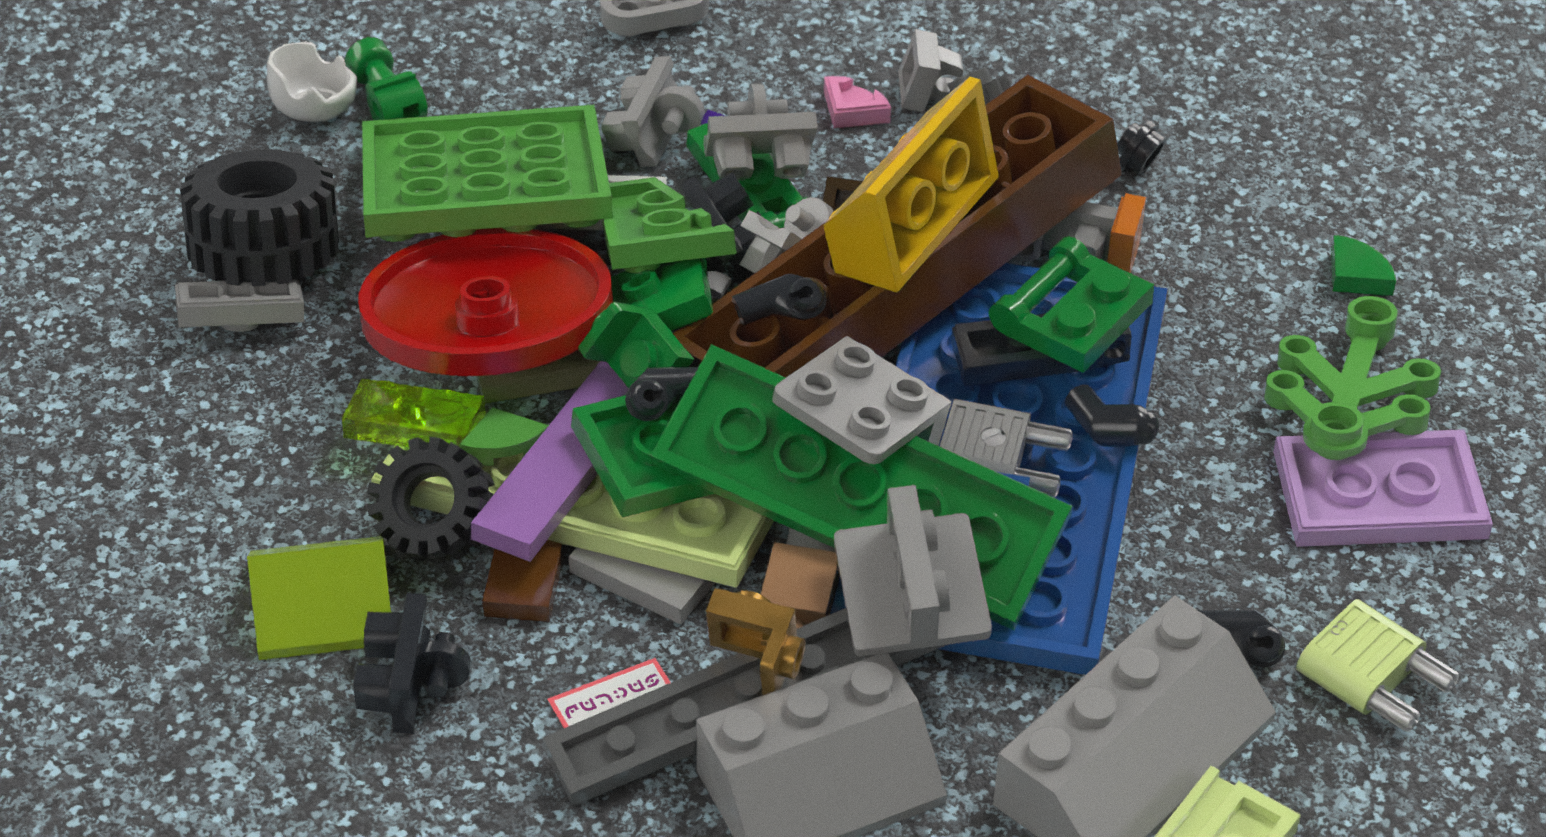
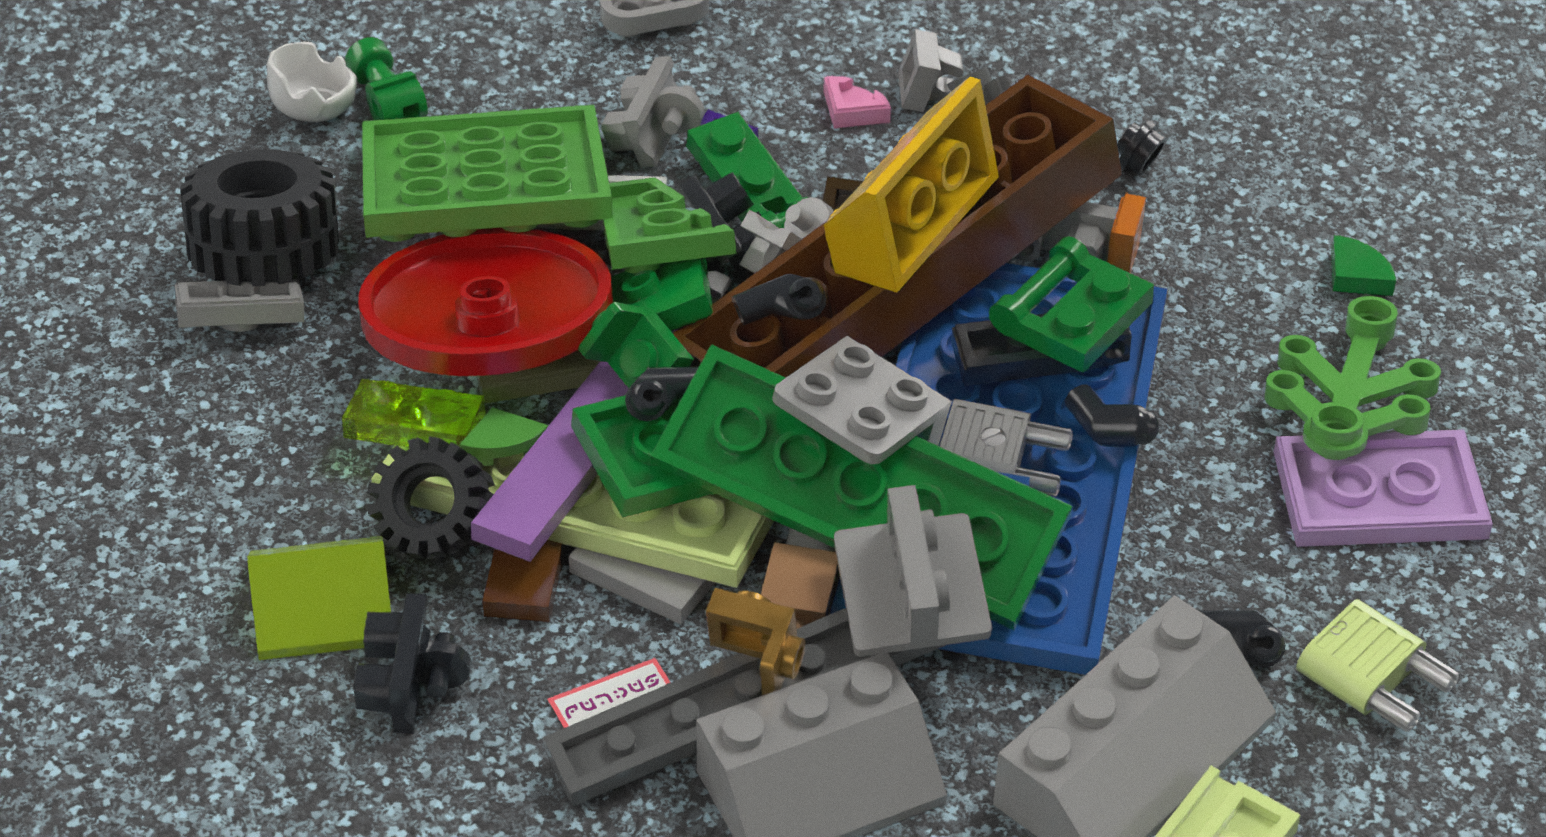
light grey hips [703,83,818,181] -> none

